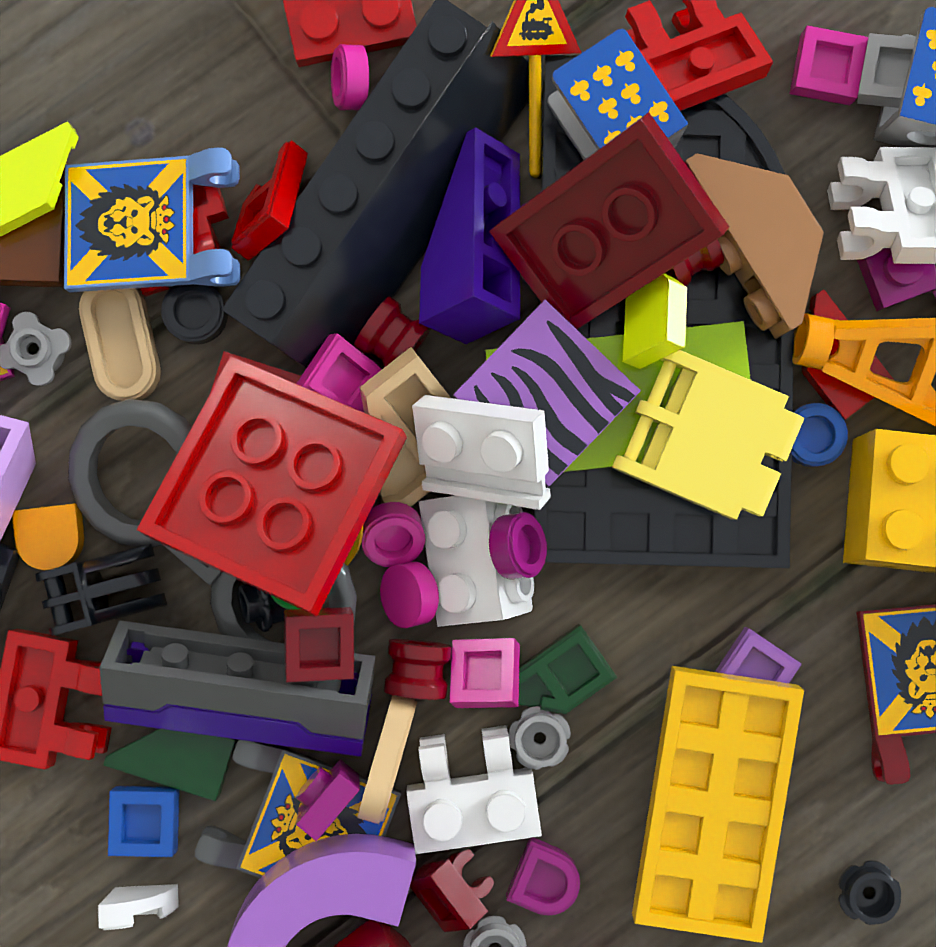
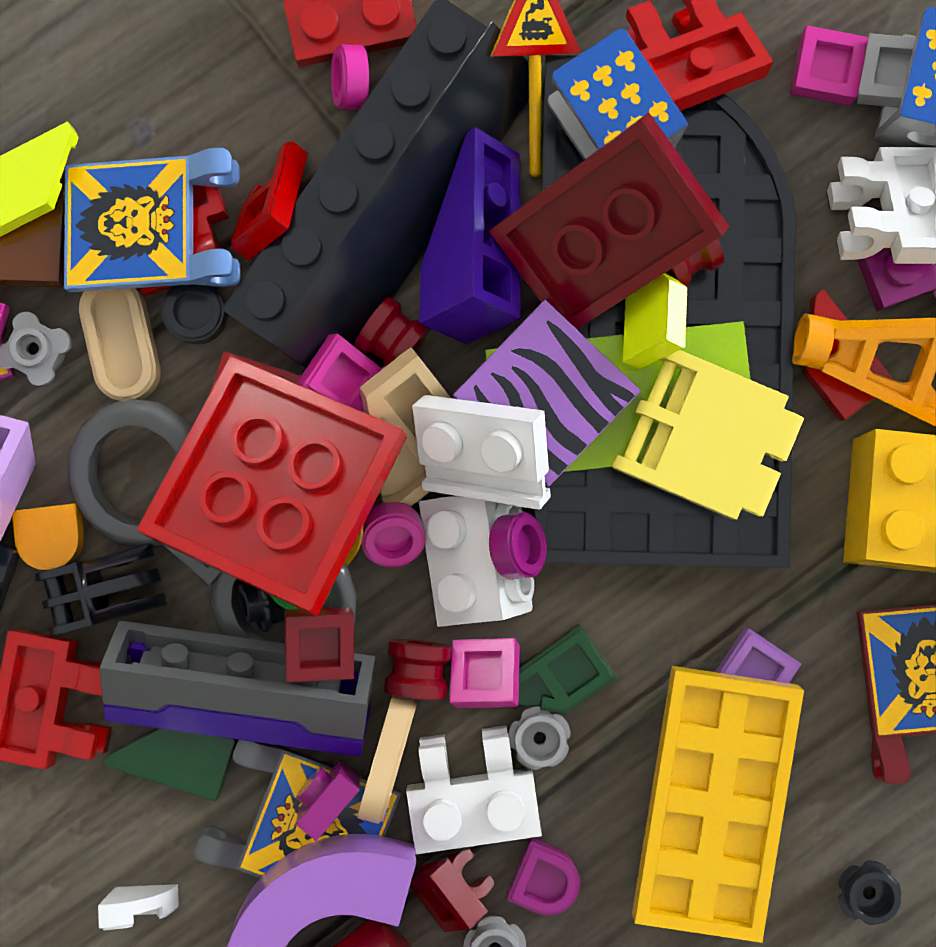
blue plate [108,786,179,857] -> none
dark pink tile [380,562,439,628] -> none
medium nougat slope [685,153,824,339] -> none
blue tile [792,403,848,467] -> none

